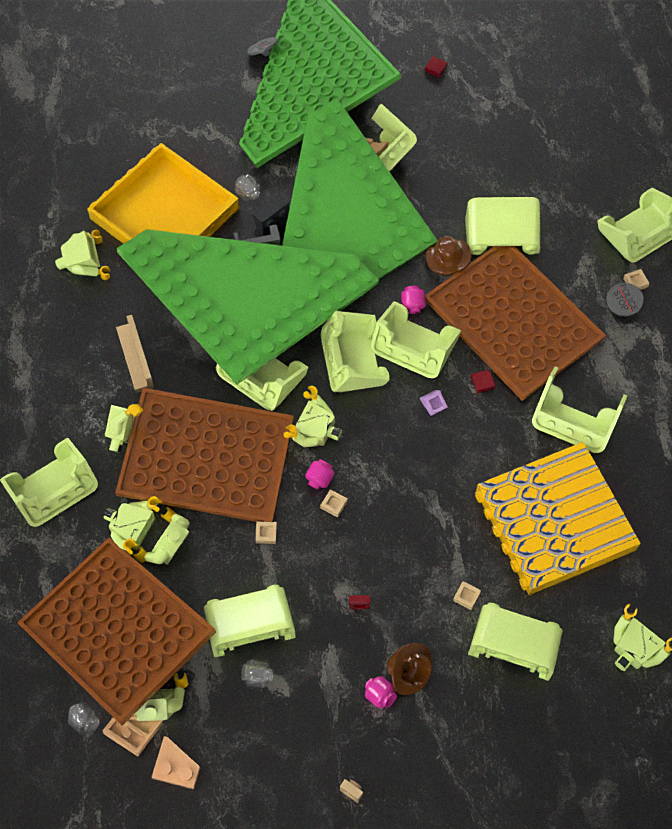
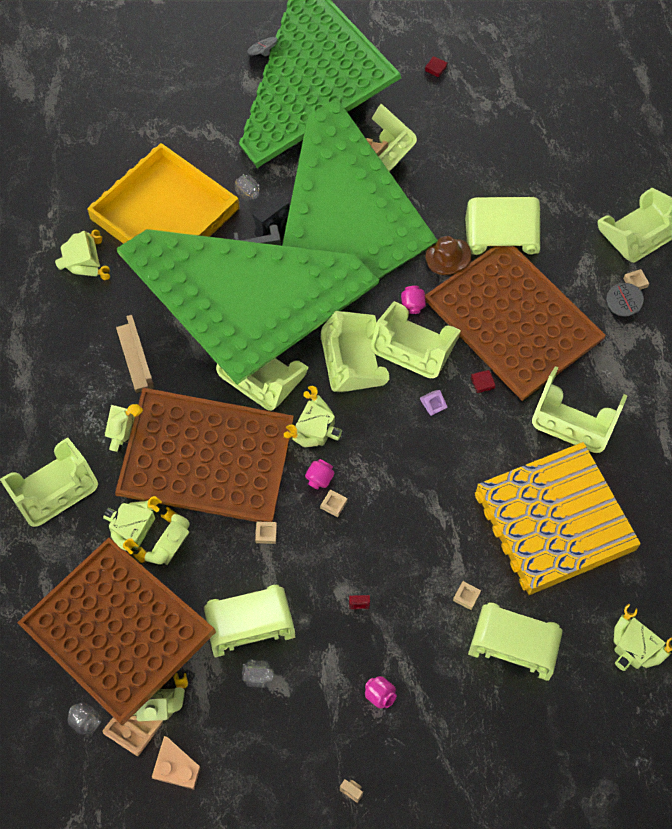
reddish brown hat [387,643,432,695] -> none

